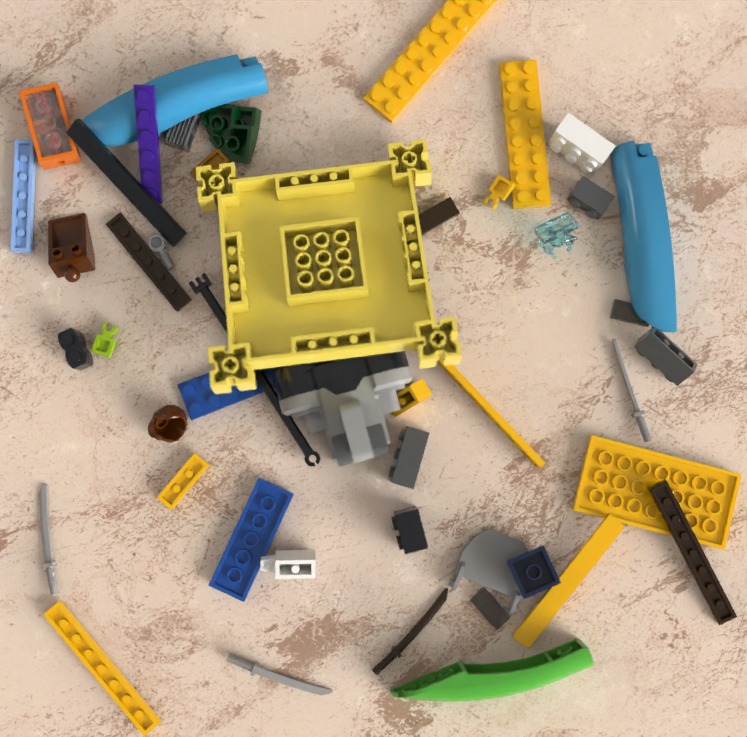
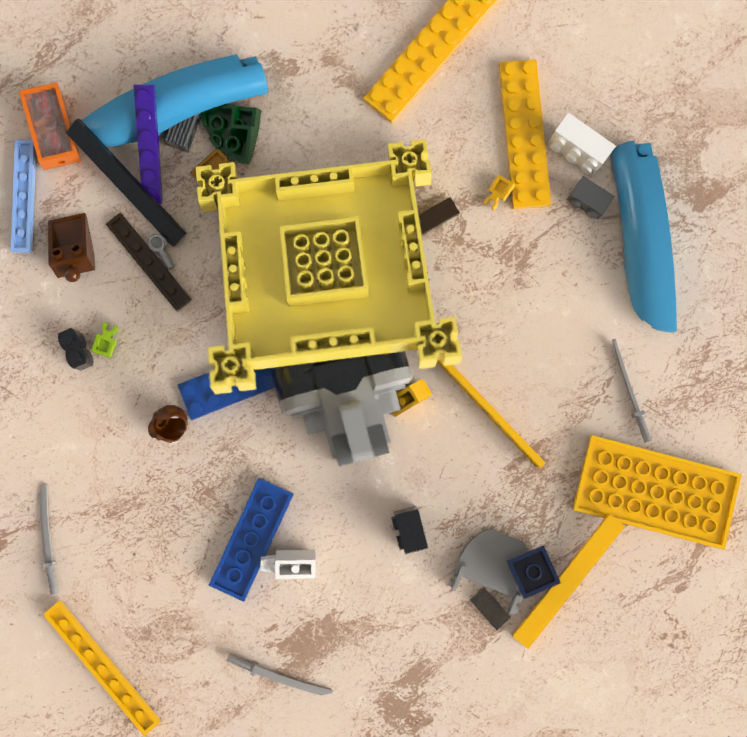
yellow plate [157,453,210,510] -> none
black hinge [189,273,320,467] -> none
dark brown sword [372,588,448,675] -> none
dark grey brick [388,426,429,489] -> none
bright green slope [390,638,594,702] -> none
clear light blue piece [534,211,579,259] -> none
clear smoke tile [610,299,649,327] -> none
dark grey brick [634,327,697,386] -> none
dark brown tile [647,479,737,625] -> none

